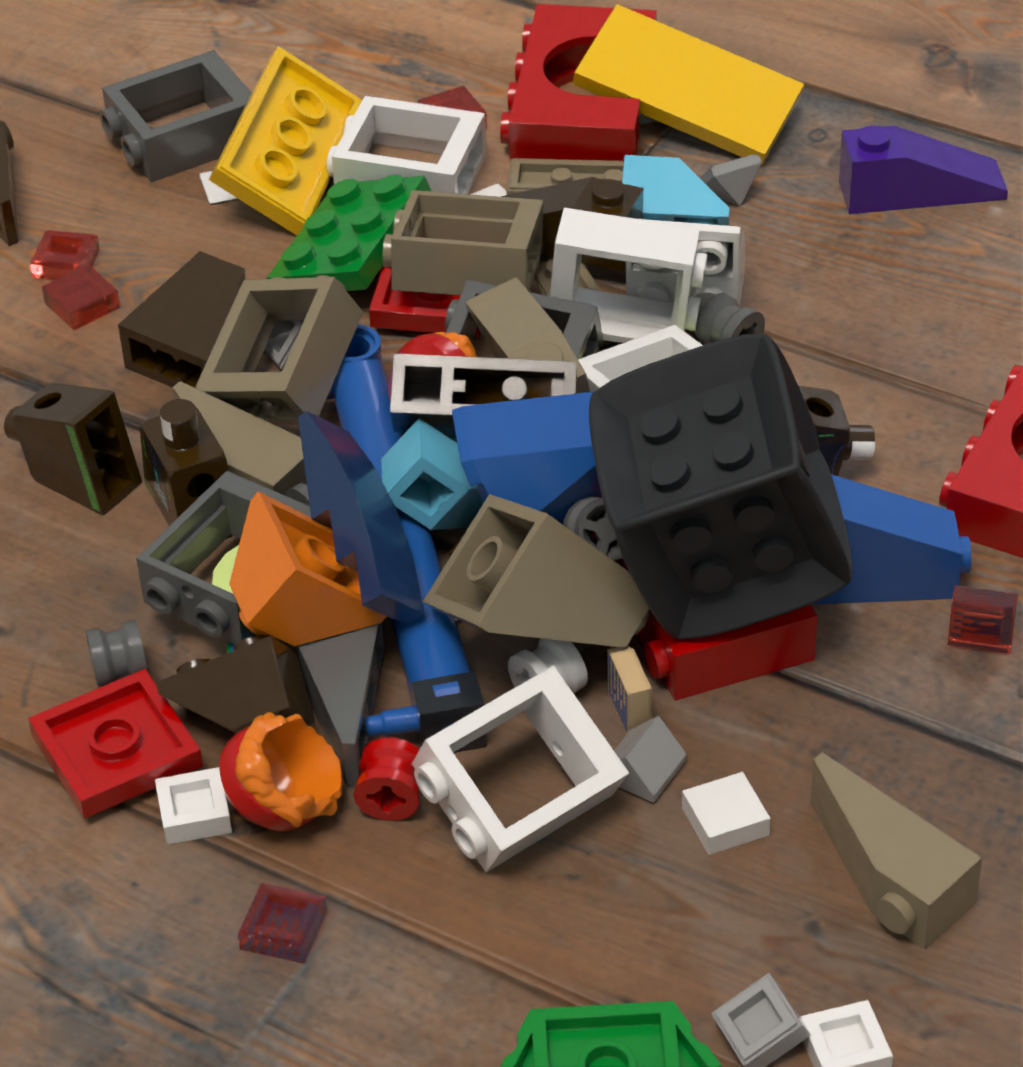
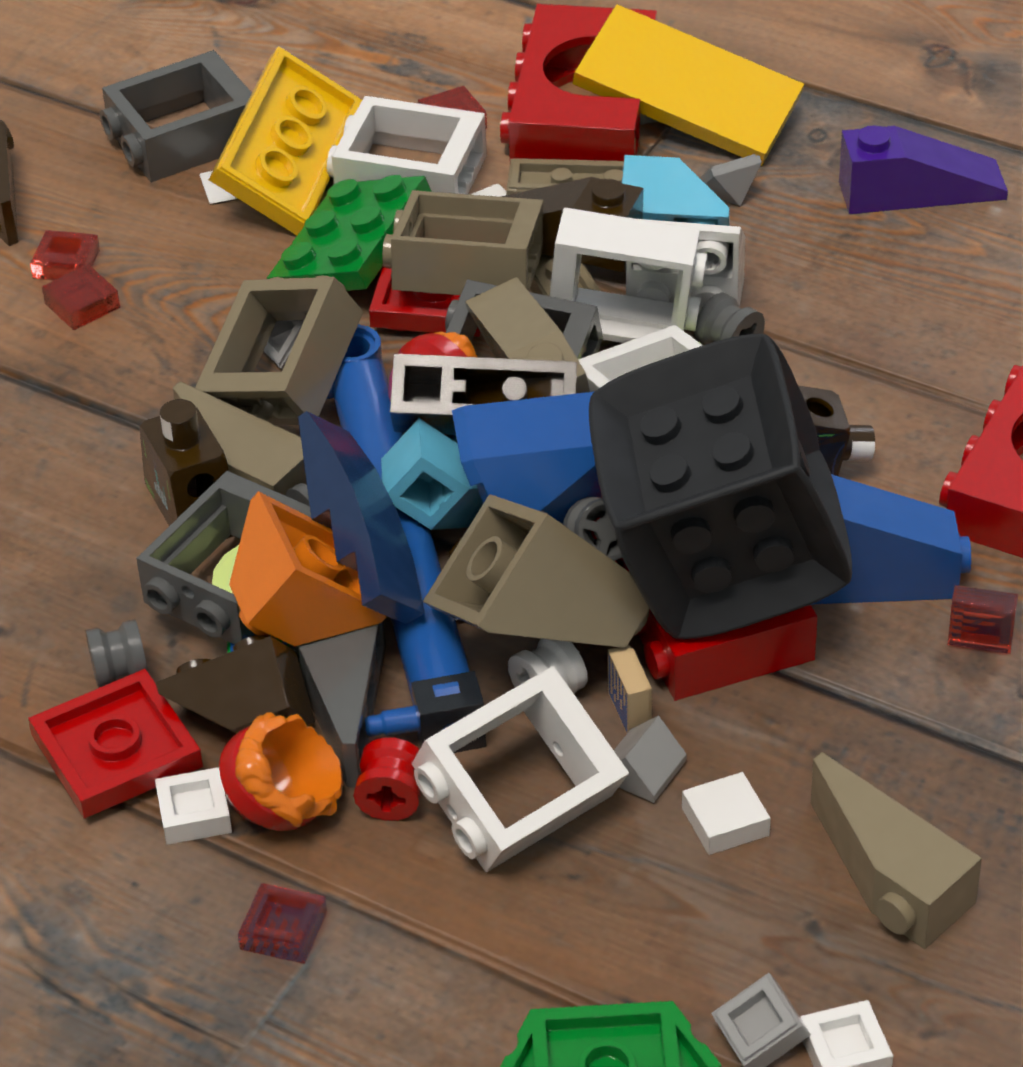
dark brown torso [4,383,142,515] -> none
dark brown slope [118,251,246,388] -> none

